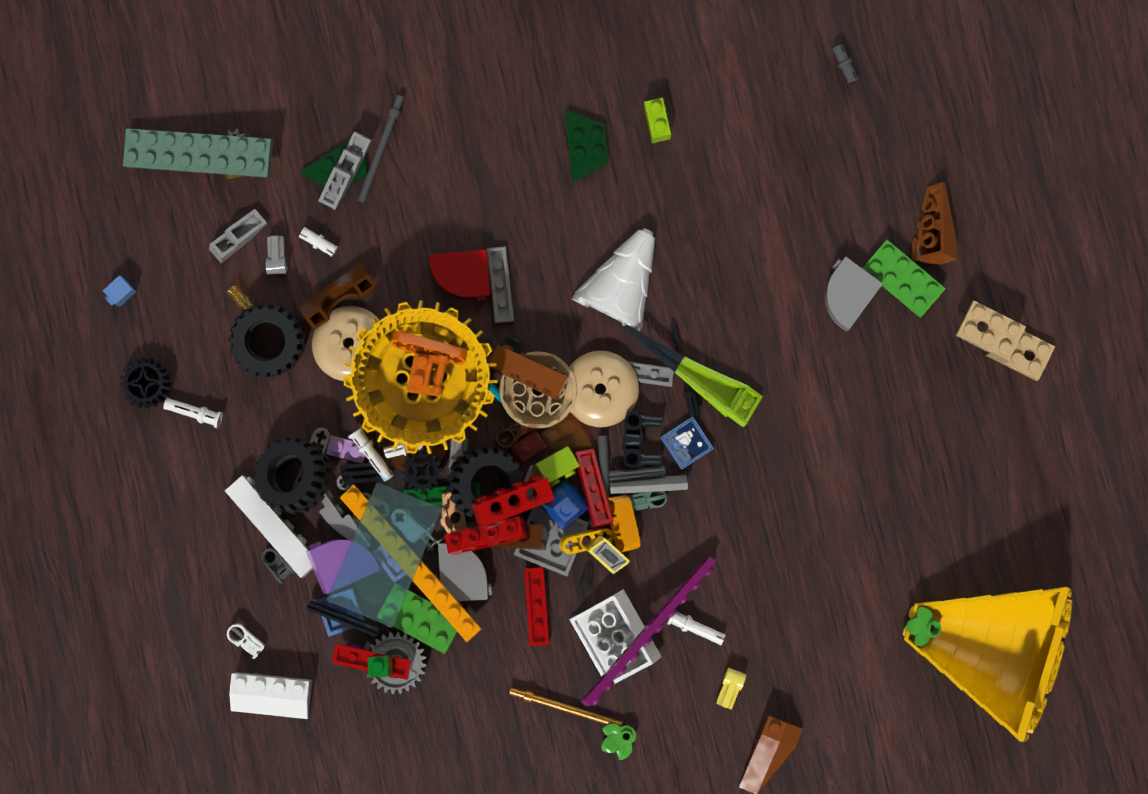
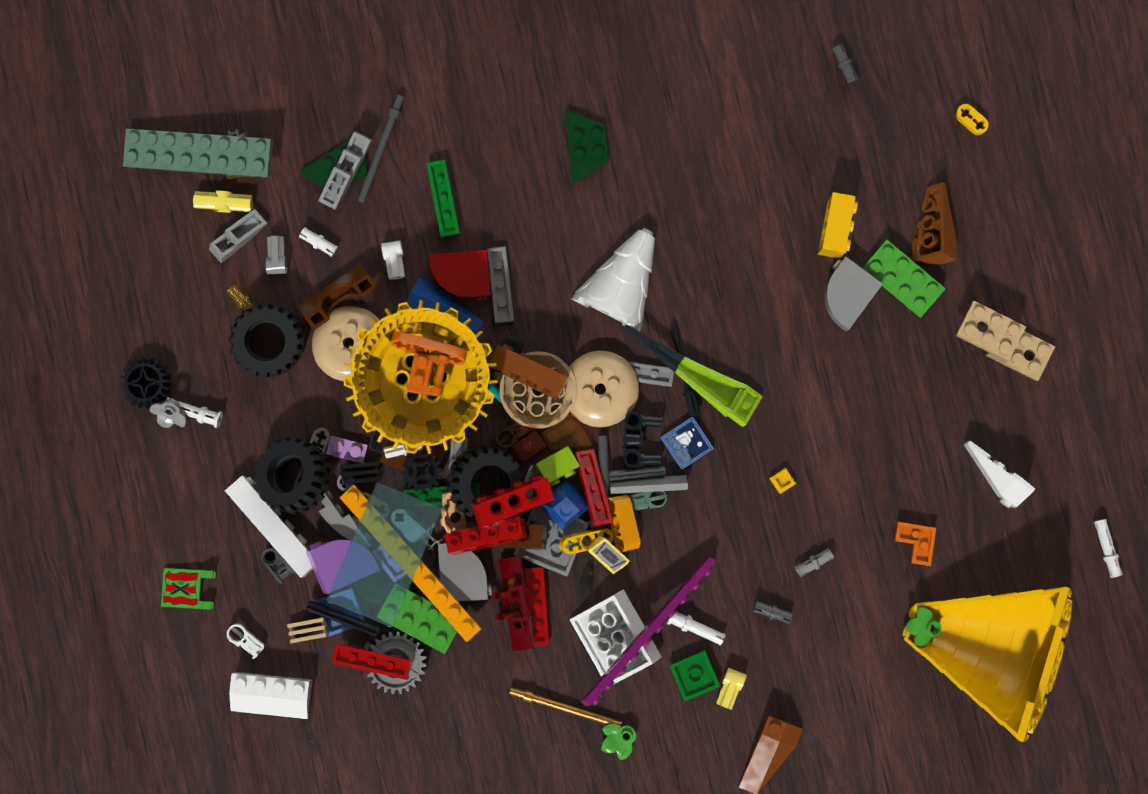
medium blue brick [103,275,137,307] -> none
white pin [348,427,394,482] -> none
green brick [368,655,393,678] -> none
lime brick [644,98,671,143] -> none
none -> light grey plate [149,399,186,428]
none -> flag [161,568,216,610]
none -> light yellow piece [193,191,253,213]
none -> tan tile [287,617,329,643]
none -> white piece [381,240,405,280]
none -> blue wedge [407,277,483,335]
none -> green plate [426,160,460,238]
none -> dark red piece [492,556,535,651]
none -> green plate [669,650,720,702]
none -> dark grey pin [752,600,793,624]
none -> yellow tile [769,468,796,494]
none -> light grey pin [795,548,834,578]
none -> yellow brick [818,192,858,259]
none -> orange plate [894,522,936,566]
none -> yellow beam [955,104,989,135]
none -> white wedge [964,441,1035,508]
none -> white pin [1094,519,1123,578]

